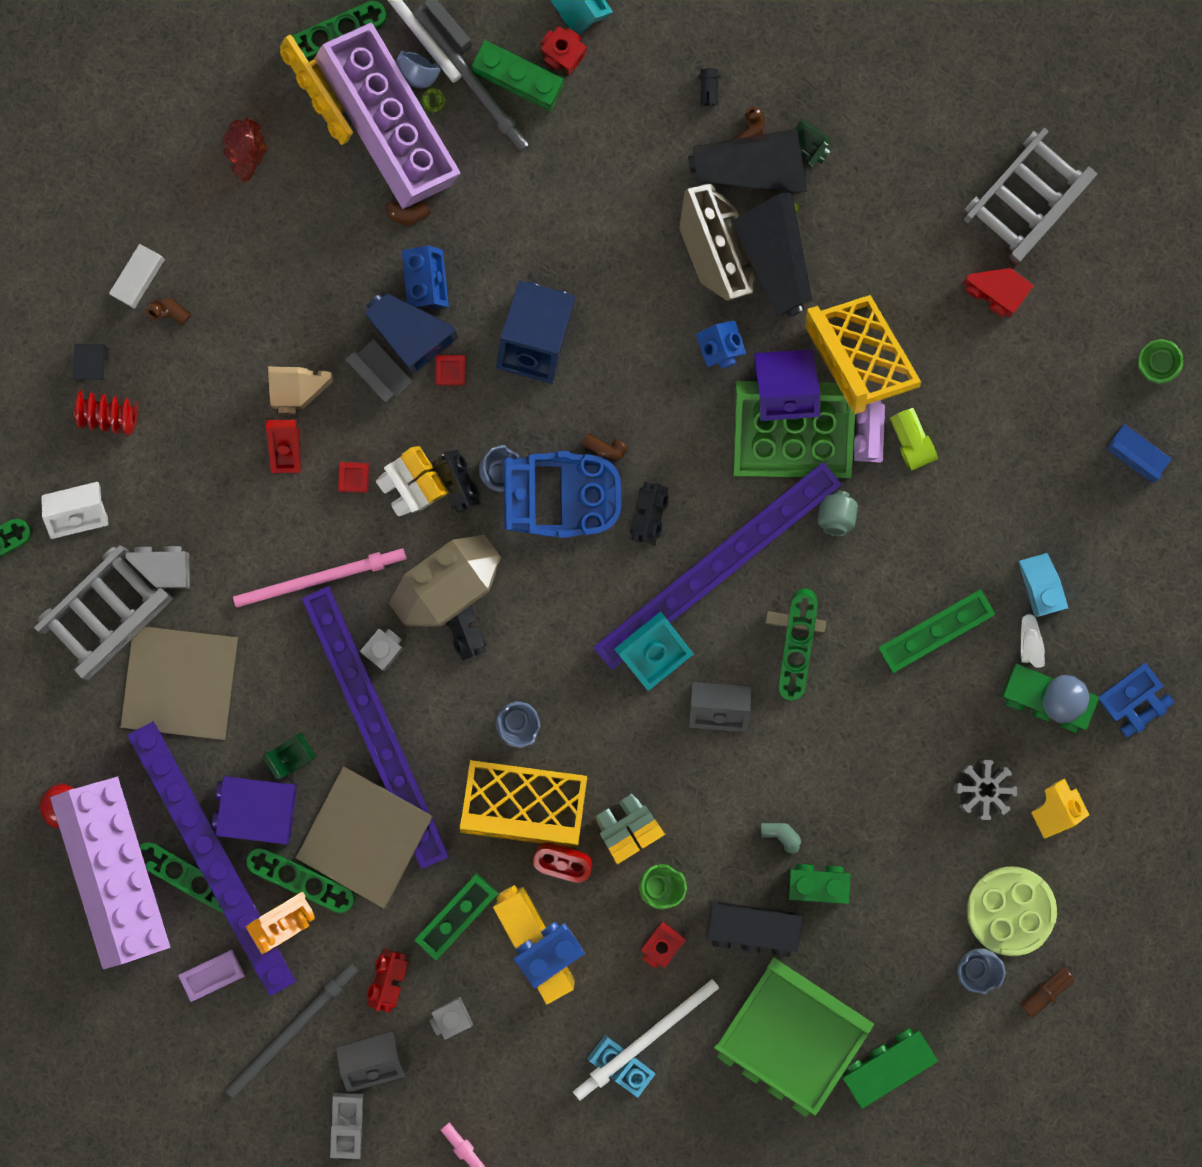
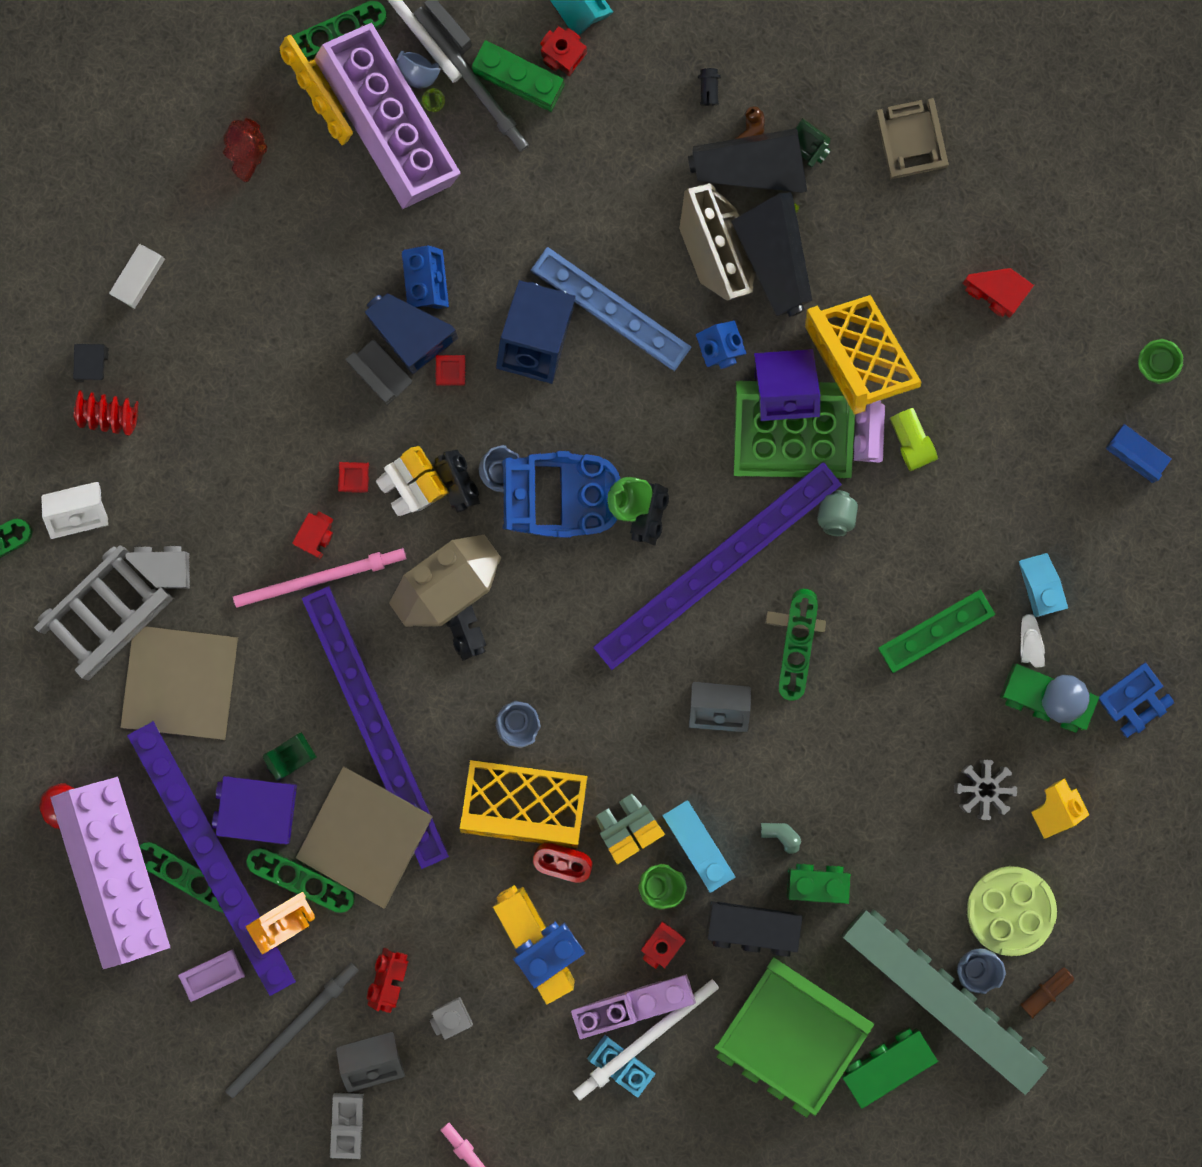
reddish brown arm [145,298,191,326] -> none
red slope [266,420,301,473] -> none
tan slope [268,366,334,415] -> none
light grey brick [360,628,404,671] -> none
reddish brown arm [386,201,431,226] -> none
green brick [414,873,498,960] -> none
reddish brown arm [582,433,628,460] -> none
teal plate [614,612,694,691] -> none
light grey fence [964,127,1097,266] -> none
none -> red brick [292,511,334,559]
none -> medium blue tile [530,247,691,372]
none -> lavender slope [571,974,696,1039]
none -> bright green hair [607,477,653,522]
none -> medium azure slope [662,800,735,893]
none -> sand green brick [841,909,1048,1095]
none -> dark tan container [876,98,949,180]

